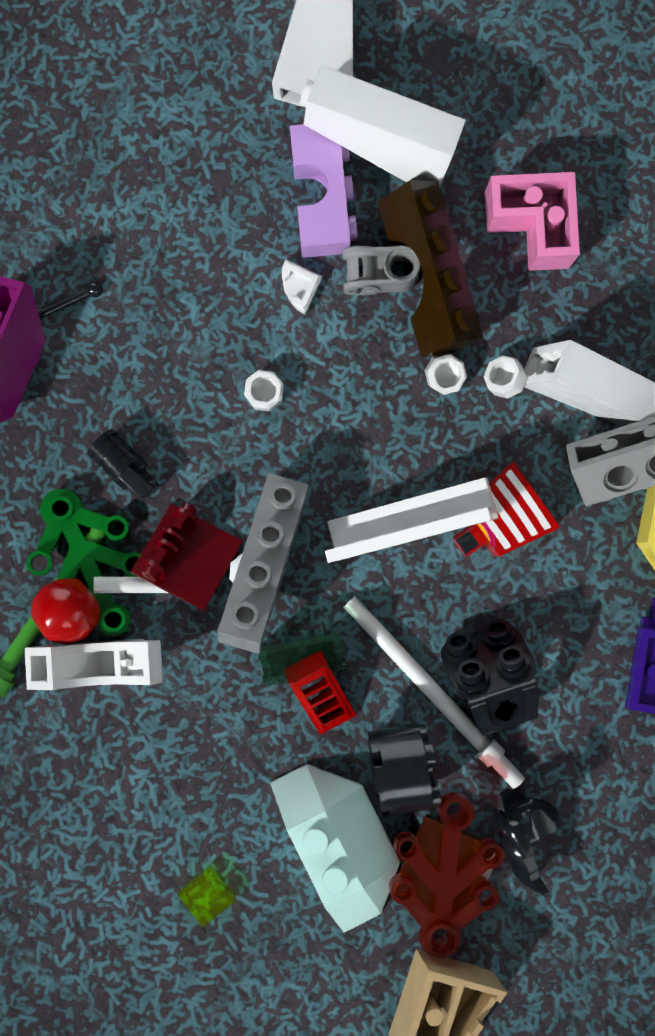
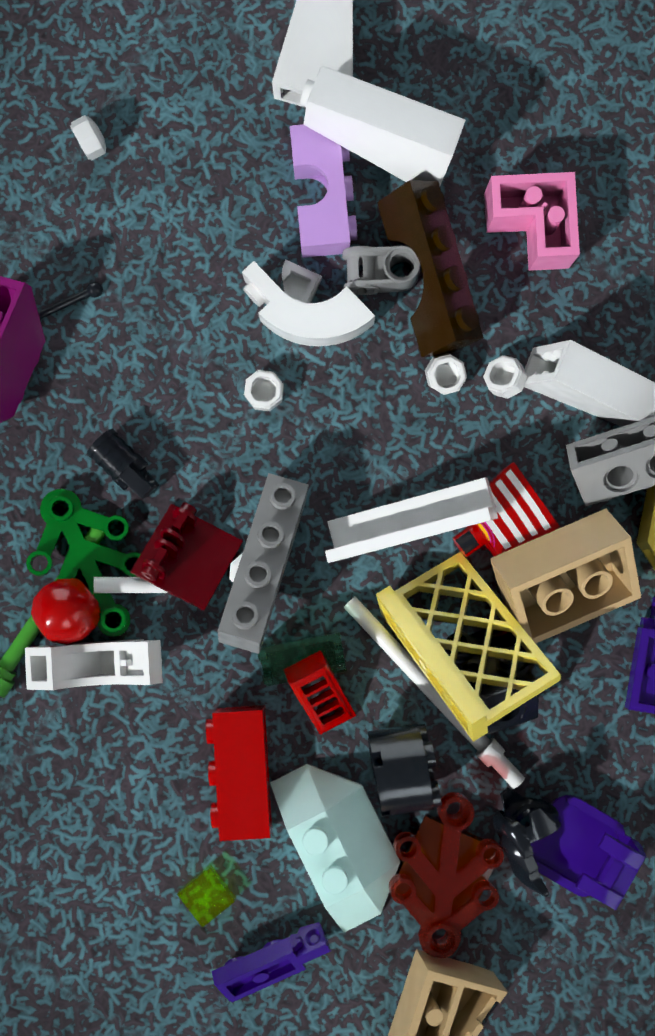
none -> white tile [70,115,106,161]
none -> red brick [206,705,272,841]
none -> dark purple hinge [211,922,331,1002]
none -> white arch [242,261,375,346]
none -> light yellow fence [376,552,561,742]
none -> tan brick [490,508,641,643]
none -> dark purple piece [530,795,646,910]

